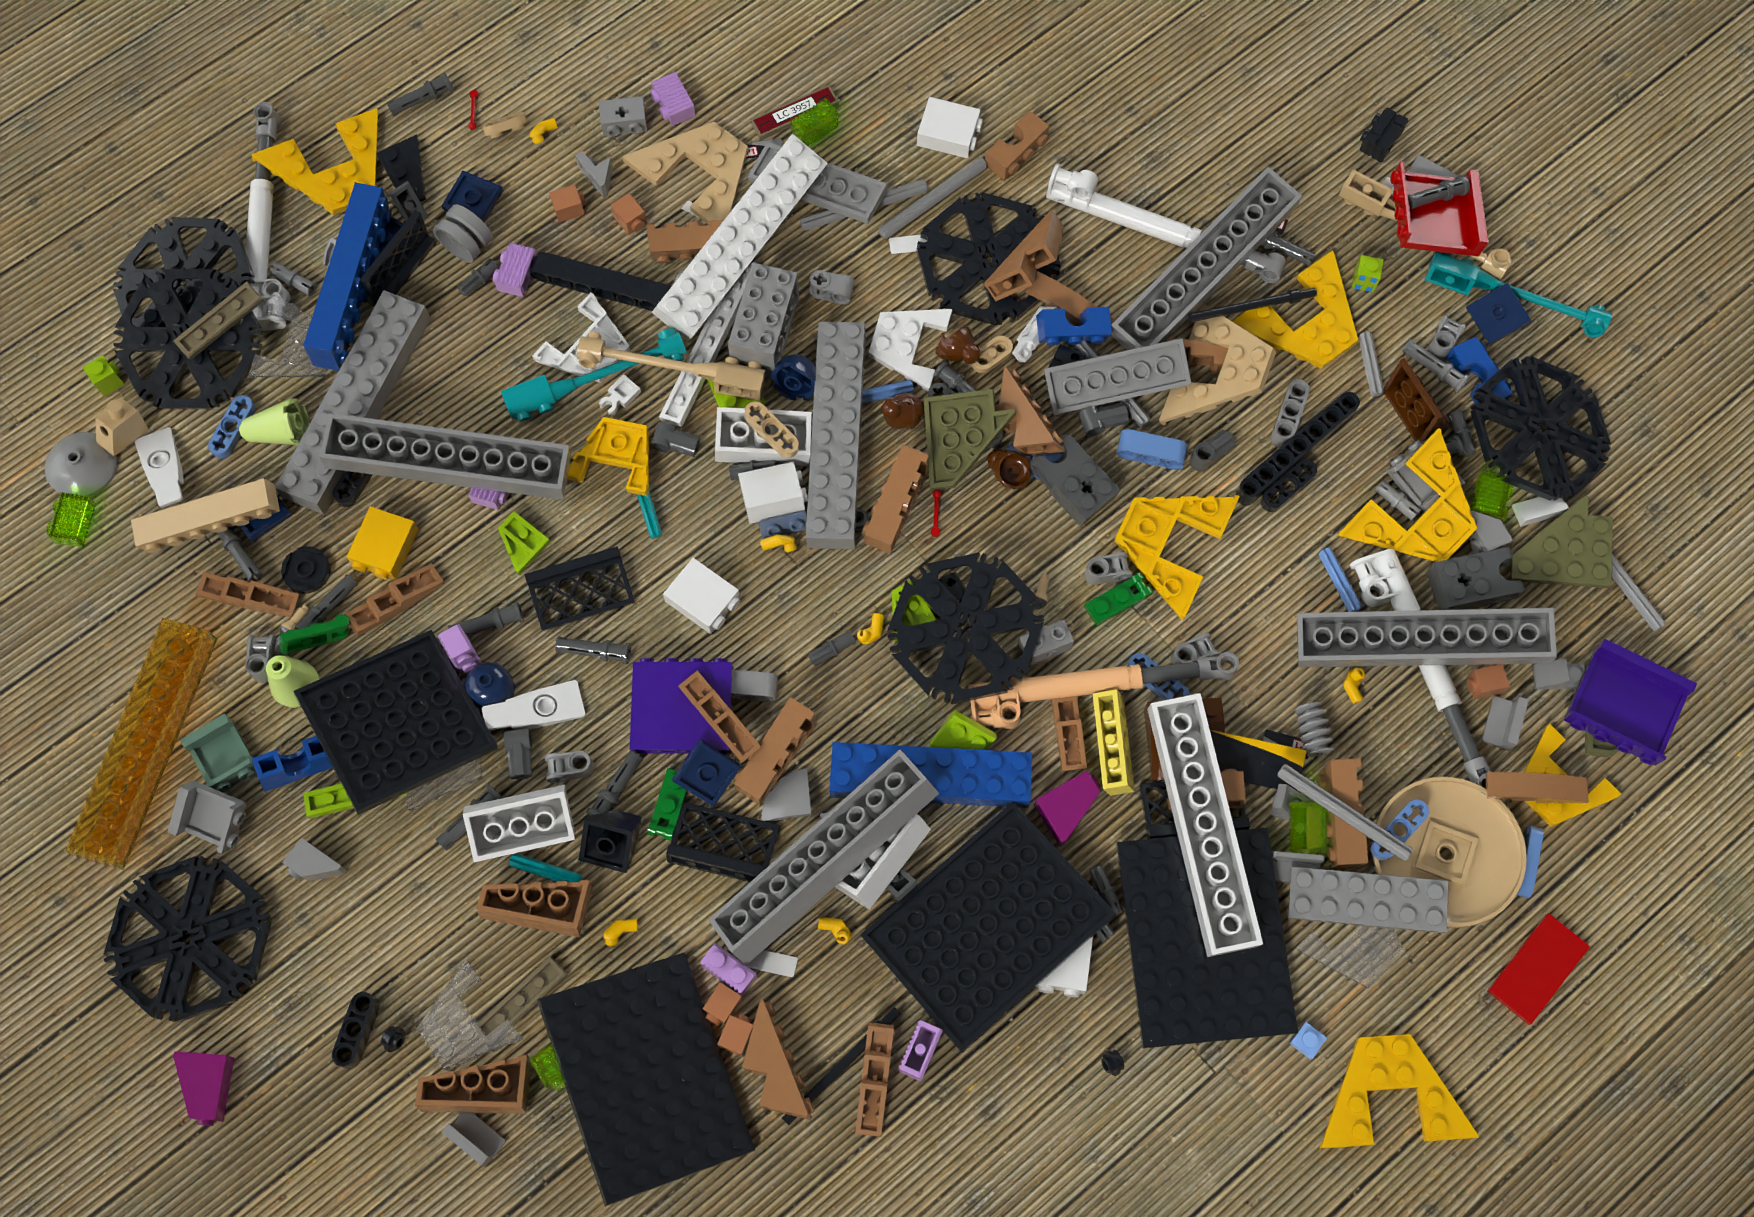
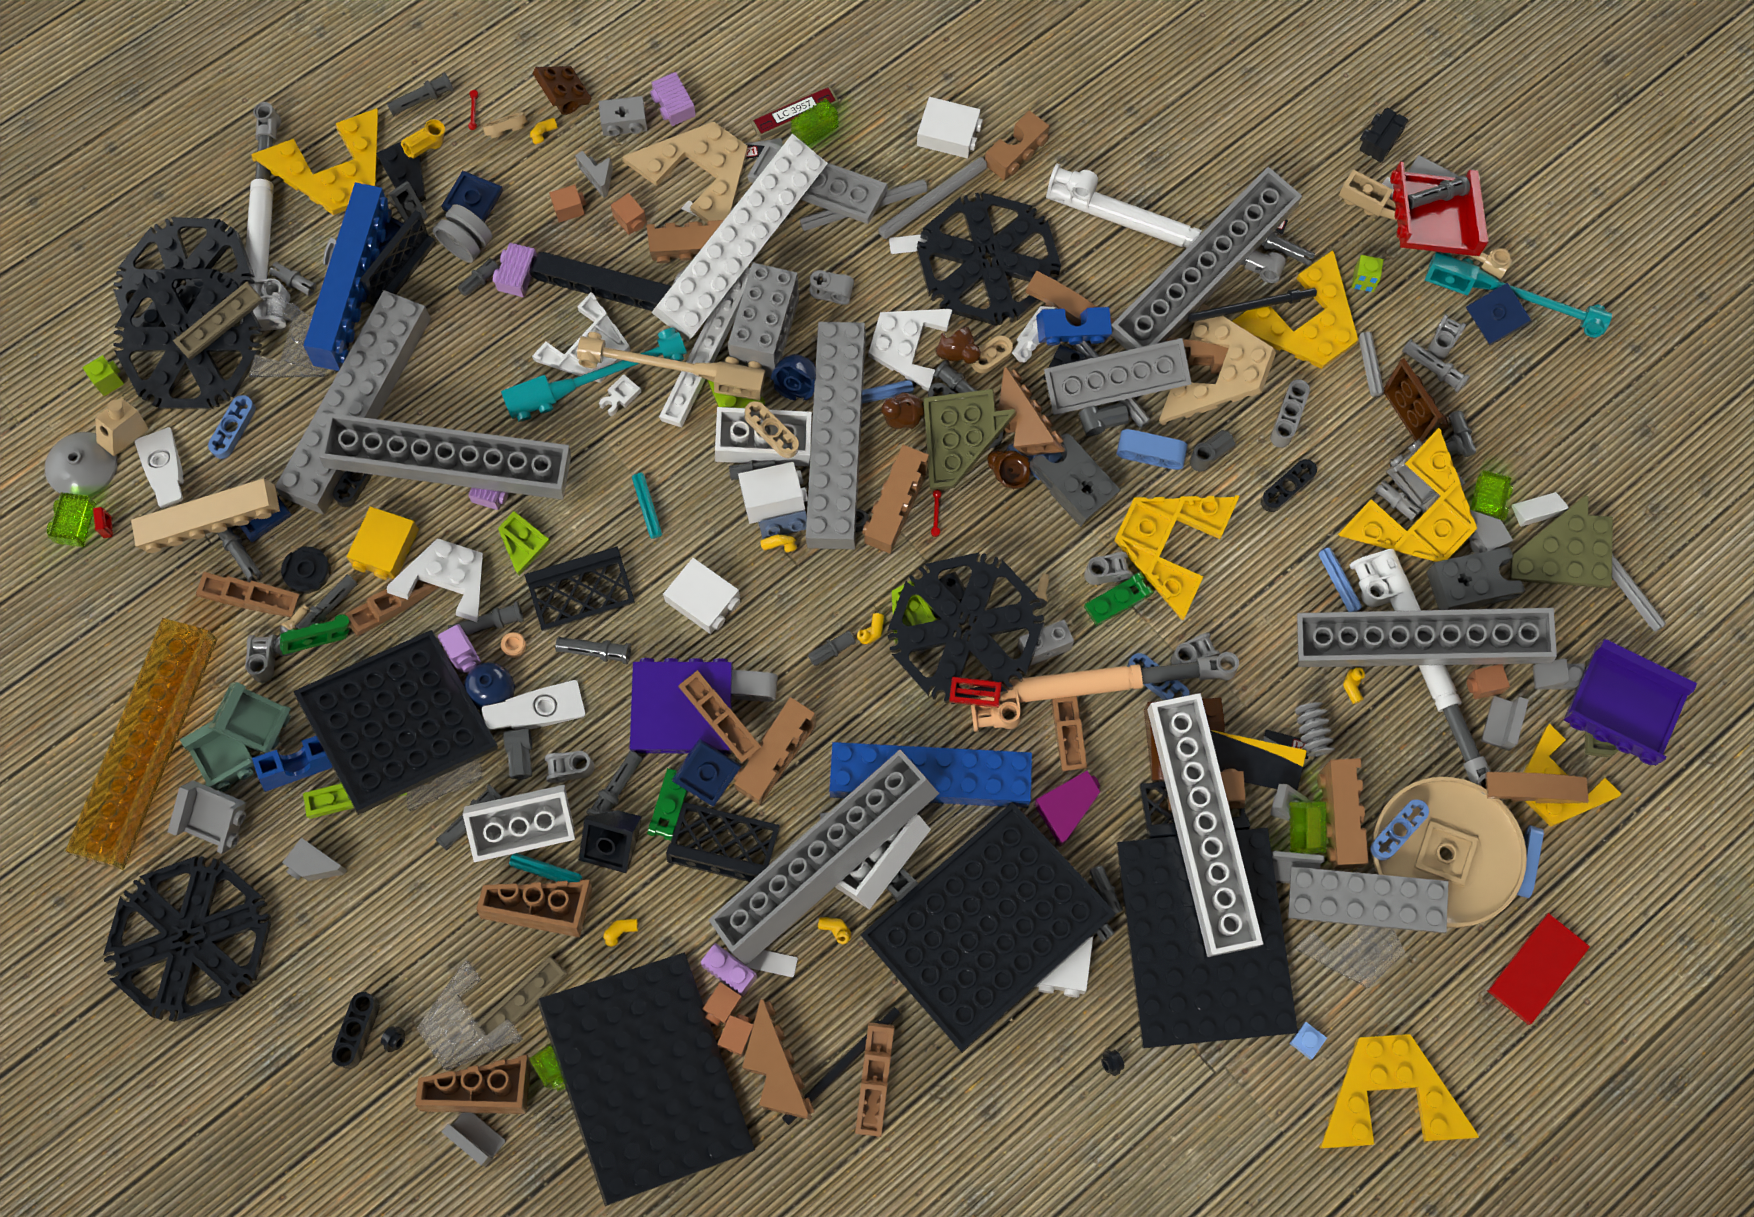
magenta slope [173,1051,234,1126] -> none
yellowish green cone [239,398,310,445] -> none
yellowish green cone [266,655,319,708] -> none
yellow wing [567,417,649,497] -> none
dark grey piece [650,422,701,457] -> none
light grey brick [762,768,811,822] -> none
lavender brick [898,1020,943,1081] -> none
lime wing [929,710,996,750] -> none
medium nougat slope [984,209,1064,301] -> none
light yellow brick [1093,689,1135,796] -> none
black beam [1235,392,1360,506] -> none
light grey axle [1277,764,1413,861] -> none
blue arch [1446,337,1513,404] -> none
black plate [1470,356,1611,501] -> none
none -> red tile [93,507,113,539]
none -> sand green panel [208,682,291,753]
none -> white wing [387,538,483,622]
none -> yellow piece [401,119,445,159]
none -> light nougat tile [501,632,526,658]
none -> reddish brown plate [532,66,592,115]
none -> red tile [949,677,1002,708]

